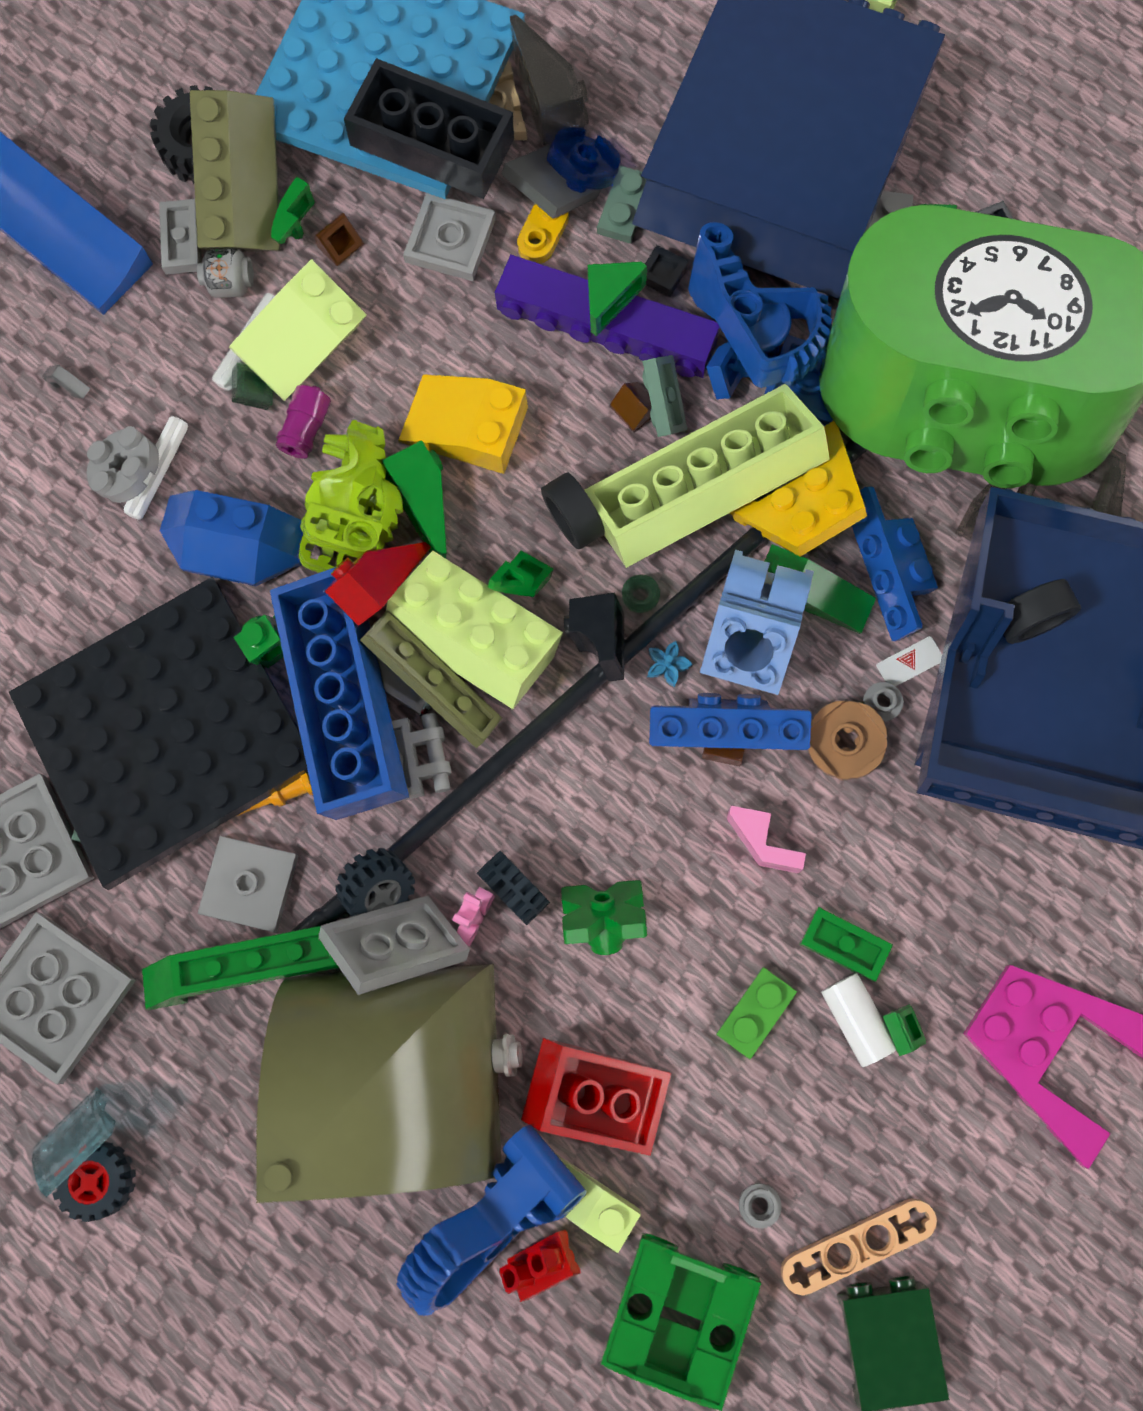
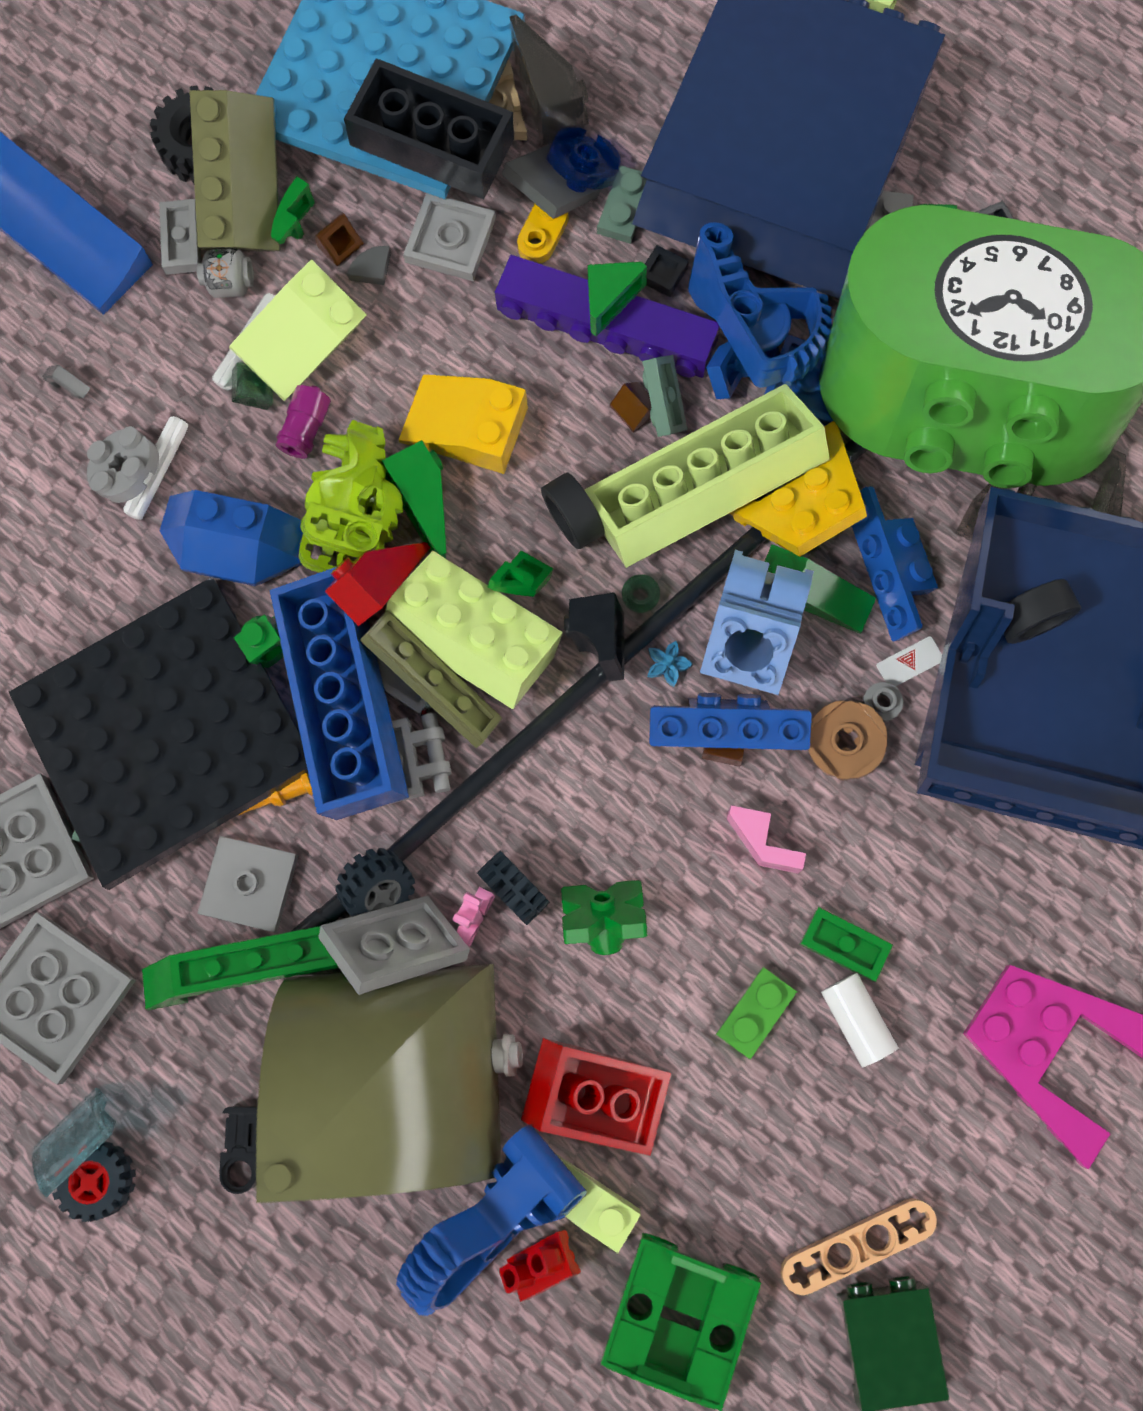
light grey plate [739,1183,782,1228] -> none
green tile [883,1004,926,1056] -> none
none -> black piece [219,1106,258,1194]
none -> dark grey tile [347,246,391,285]

